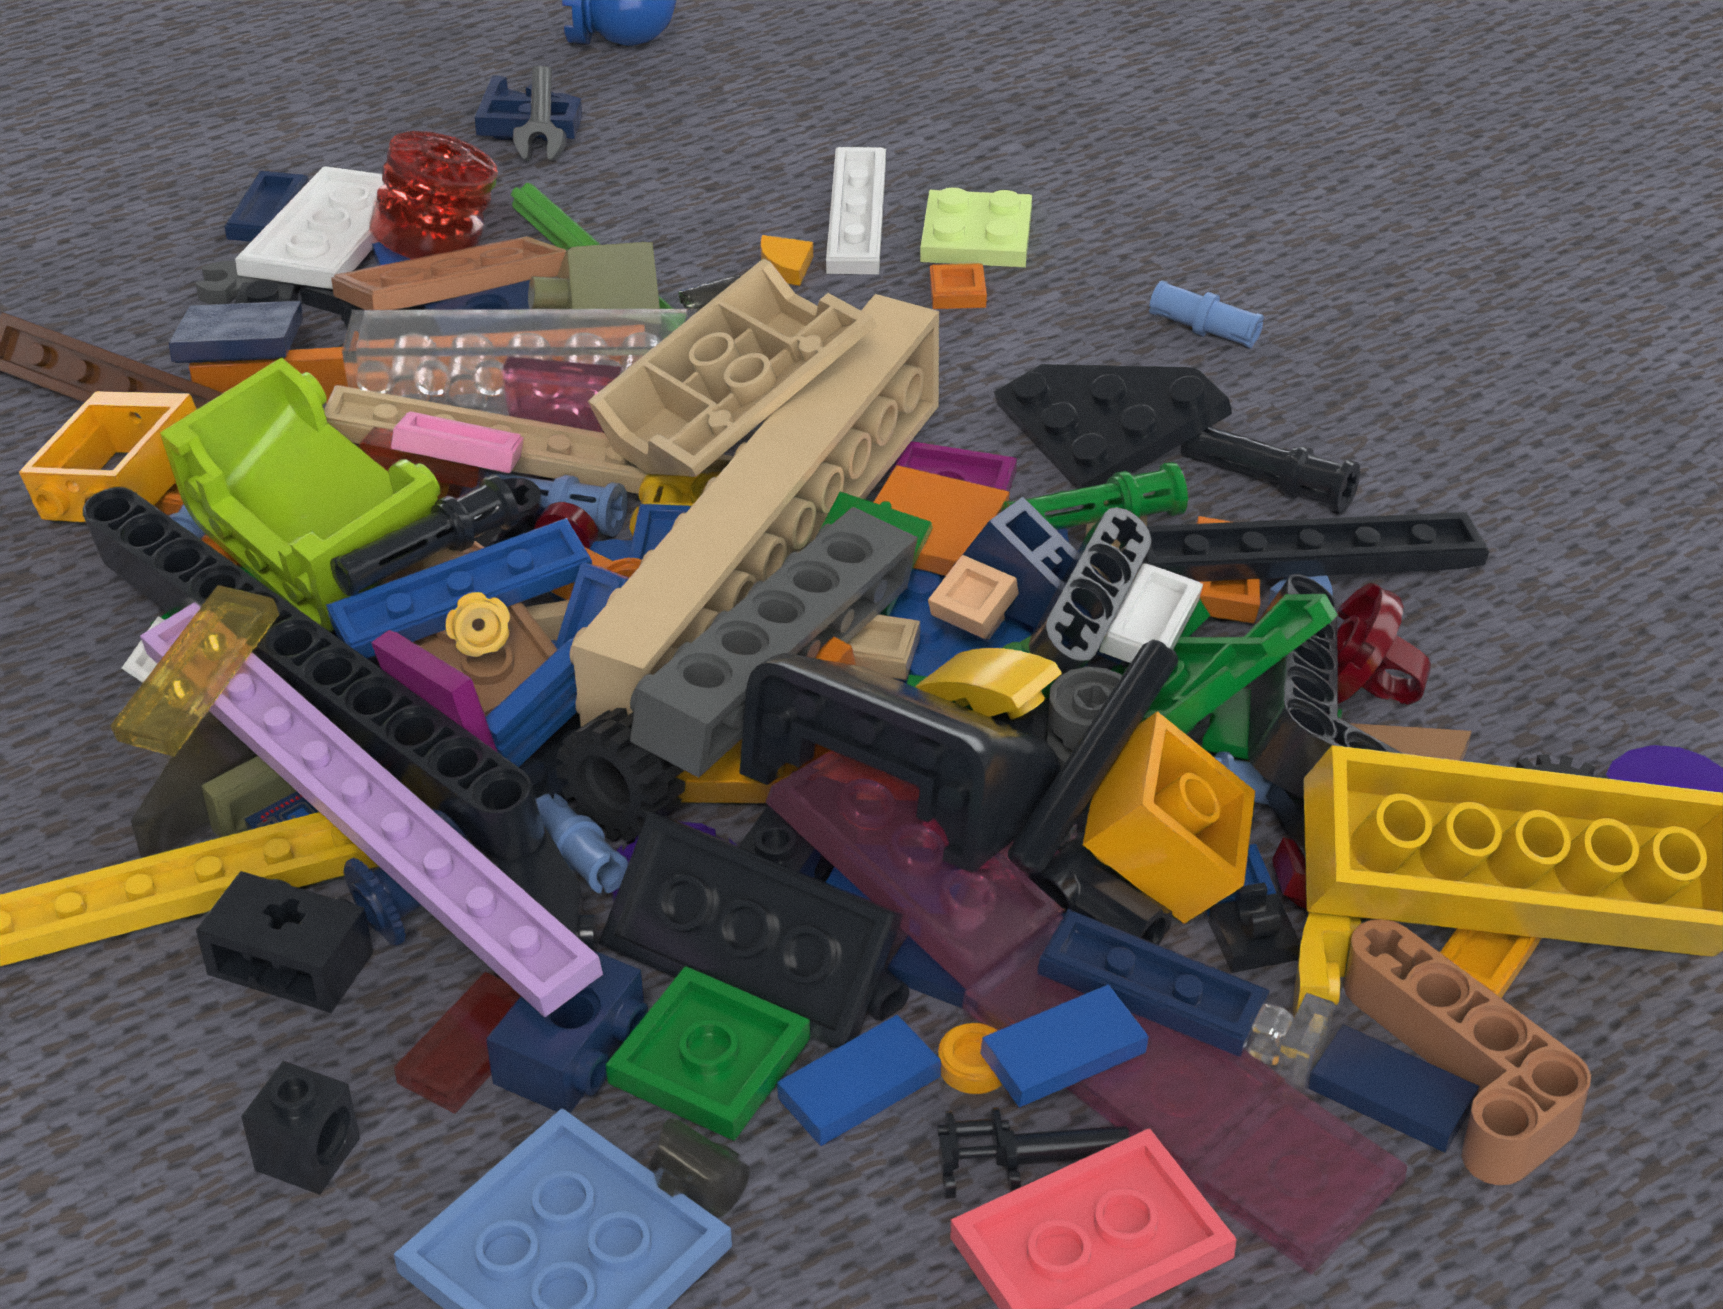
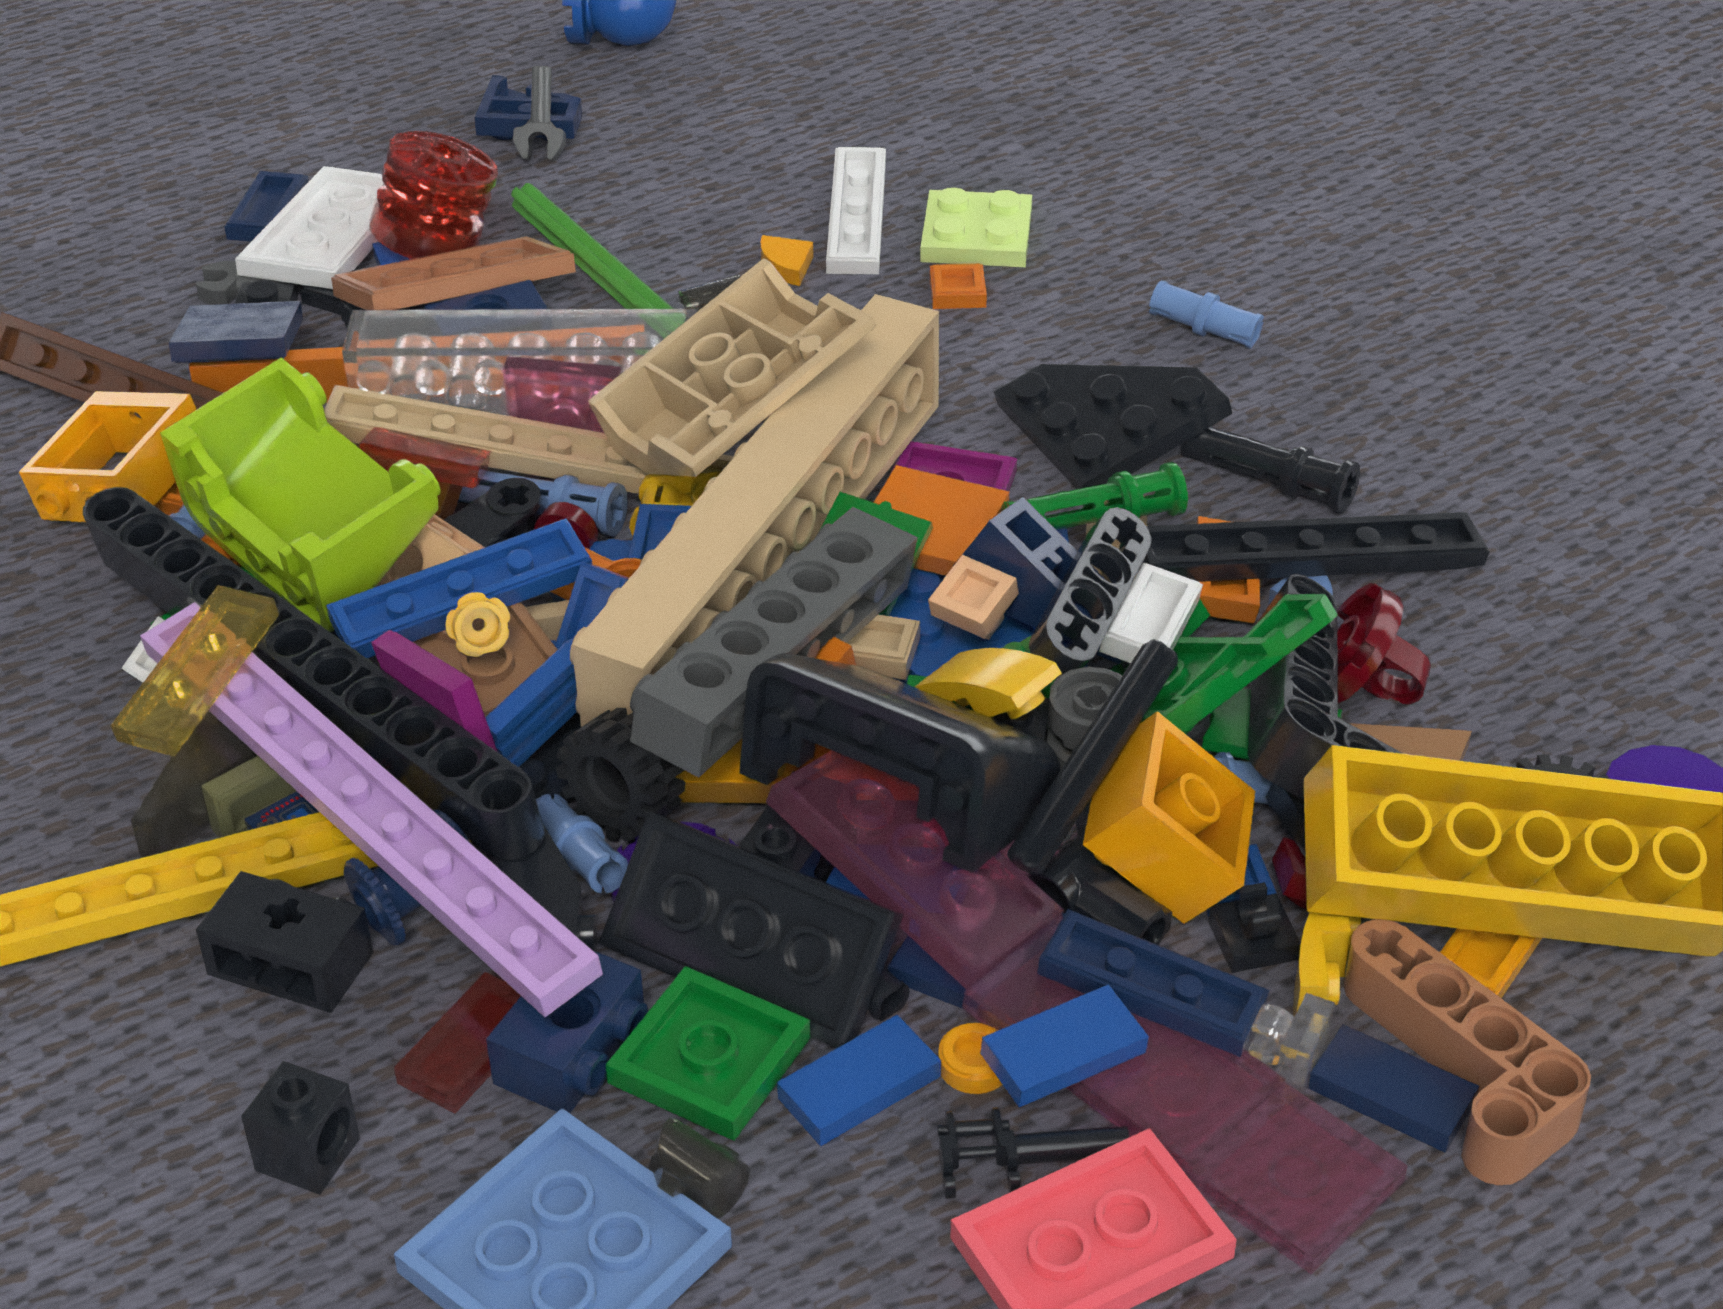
black pin [330,474,519,596] -> none
bright pink tile [391,411,524,473] -> none
olive torso [528,242,662,353] -> none

